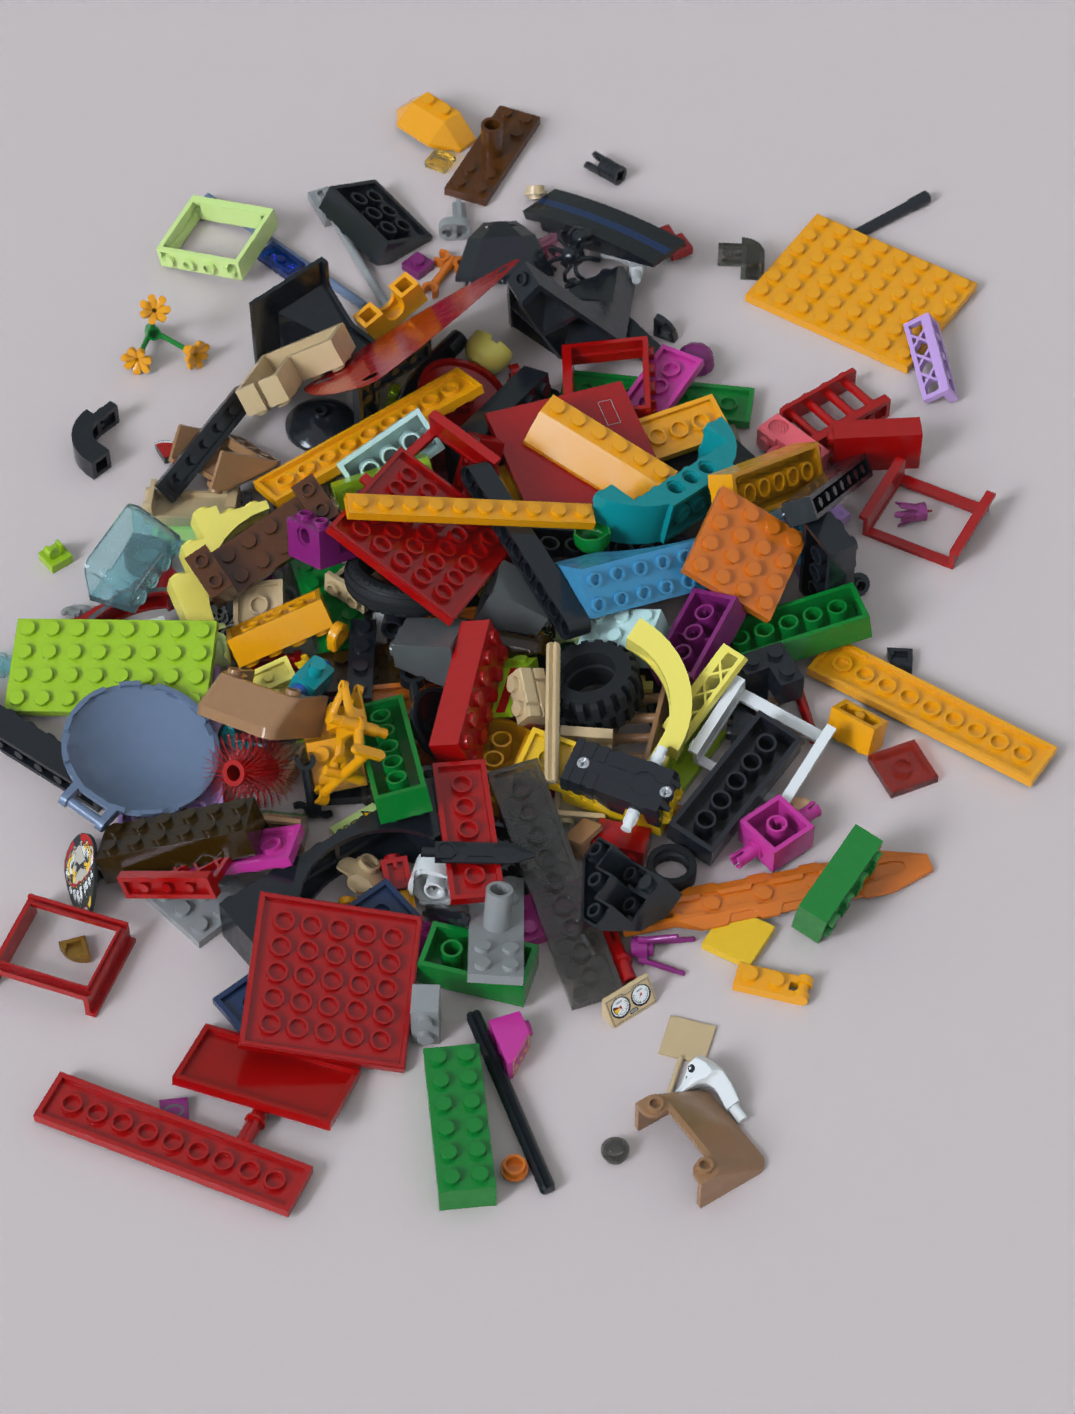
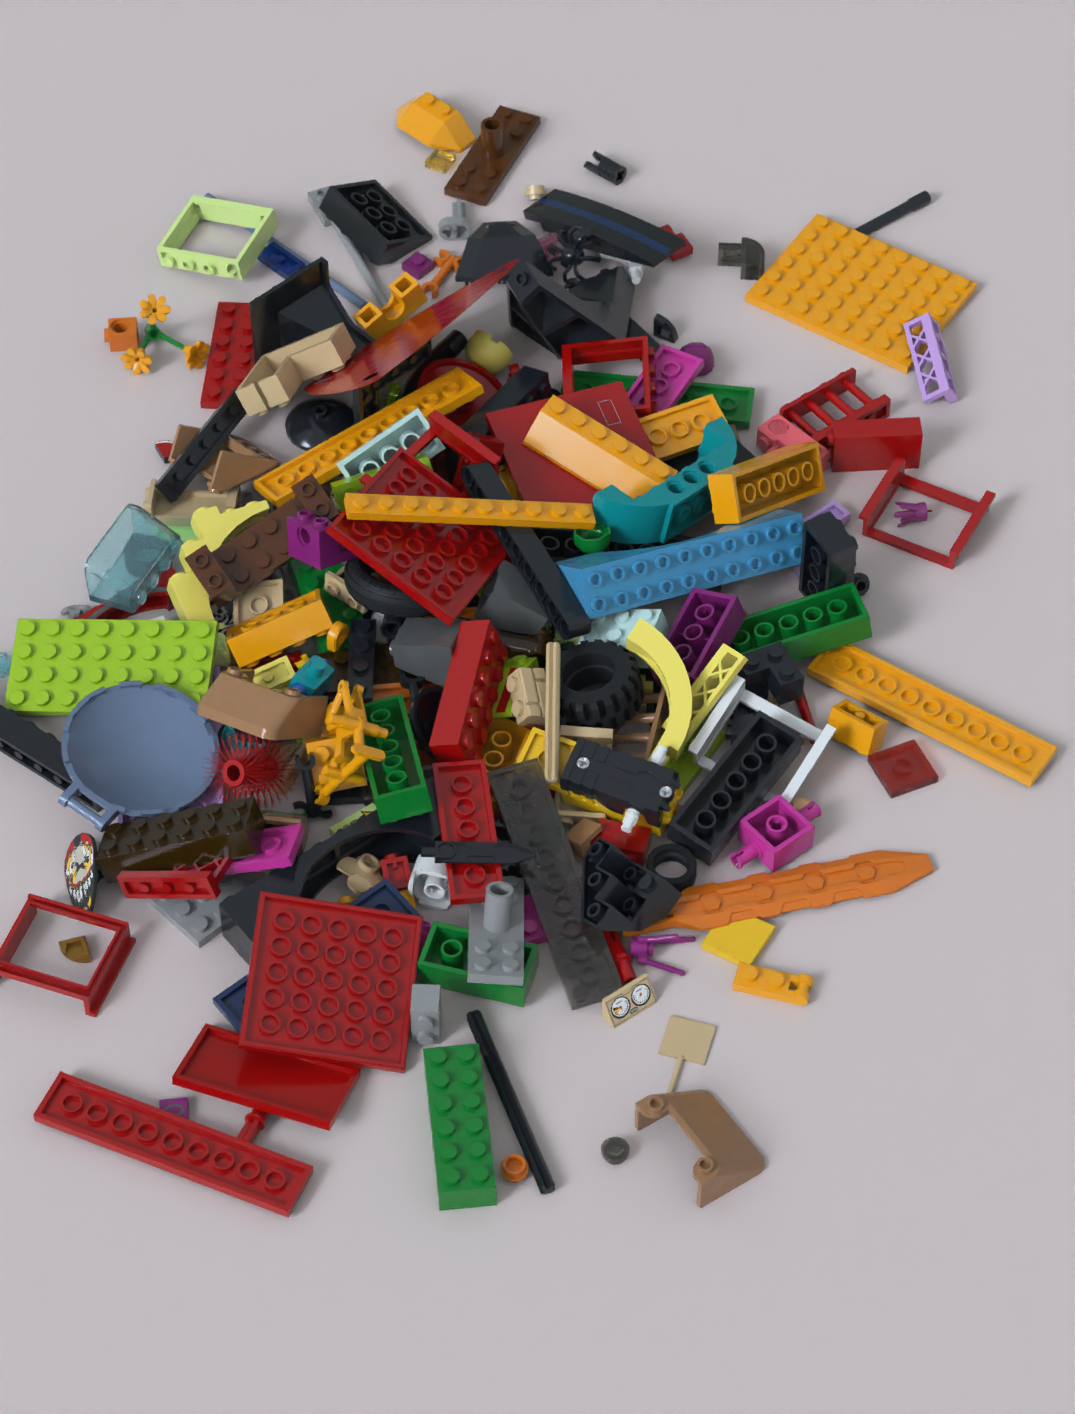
lime tile [38,539,74,574] -> none
black arch [71,401,120,480] -> none
black axle [422,903,471,927] -> none
dark pink slope [489,1011,533,1079] -> none
white animal [675,1055,748,1124] -> none
orange plate [680,486,804,623] -> none
black brick [781,452,873,528] -> none
green brick [791,824,883,944] -> none
black tile [887,647,913,674] -> none
none -> orange brick [104,317,139,352]
none -> red plate [200,302,255,409]

